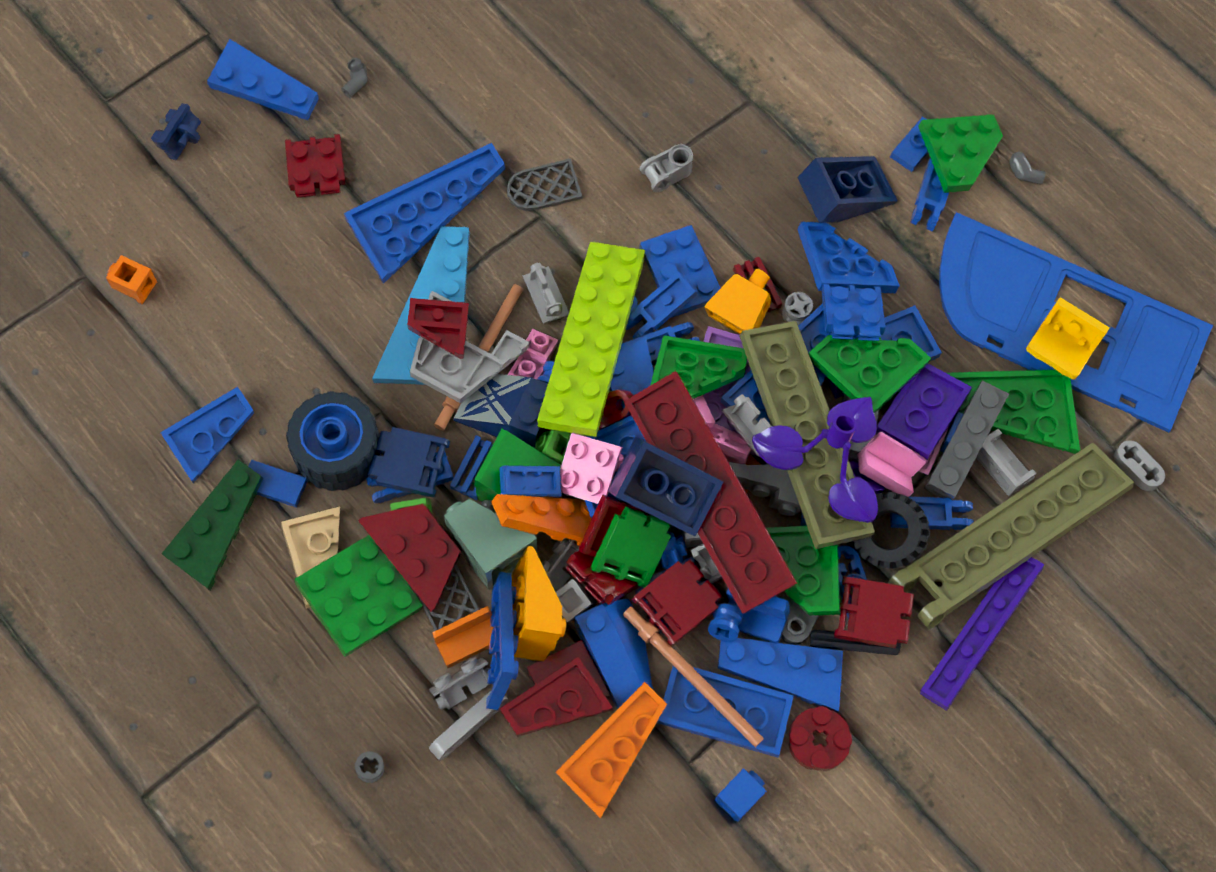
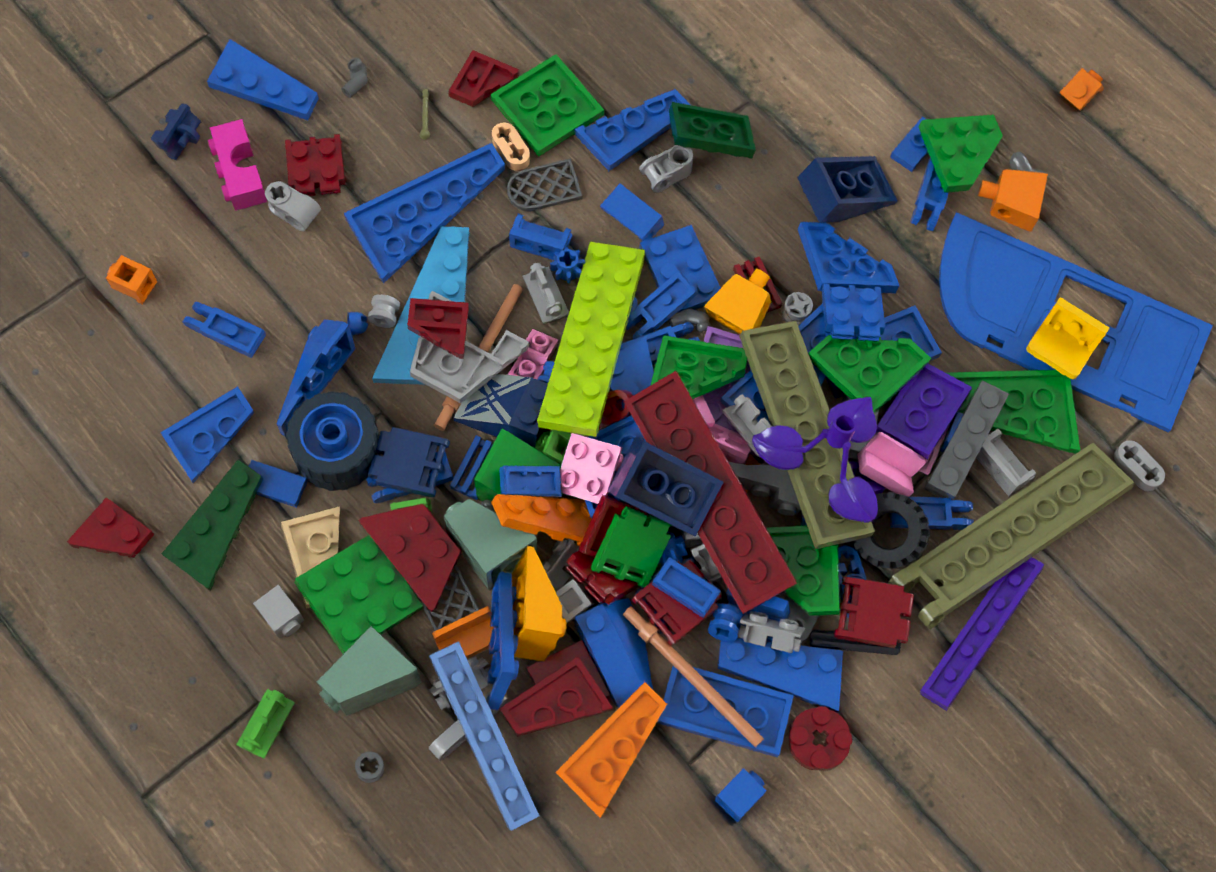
none -> dark red wing [67,497,154,558]
none -> blue hinge [182,302,266,358]
none -> dark pink arch [208,119,267,211]
none -> bright green hinge [236,689,295,759]
none -> light grey brick [253,585,304,639]
none -> light grey piece [265,182,321,232]
none -> blue wedge [276,319,356,437]
none -> sand green slope [317,627,422,716]
none -> blue hinge [347,312,368,335]
none -> light grey wheel [367,294,400,328]
none -> olive hinge [419,89,430,140]
none -> medium blue plate [429,642,539,831]
none -> dark red wing [448,50,519,107]
none -> green plate [491,54,604,157]
none -> light nougat beam [492,122,530,171]
none -> blue hinge [509,214,572,260]
none -> blue gear [550,246,585,284]
none -> blue wing [575,89,690,171]
none -> blue hinge [600,183,664,241]
none -> blue tile [652,557,721,618]
none -> dark grey arm [668,309,711,332]
none -> dark green plate [669,102,756,158]
none -> light grey hinge [738,611,805,654]
none -> orange torso [978,169,1048,232]
none -> orange bracket [1060,68,1104,111]

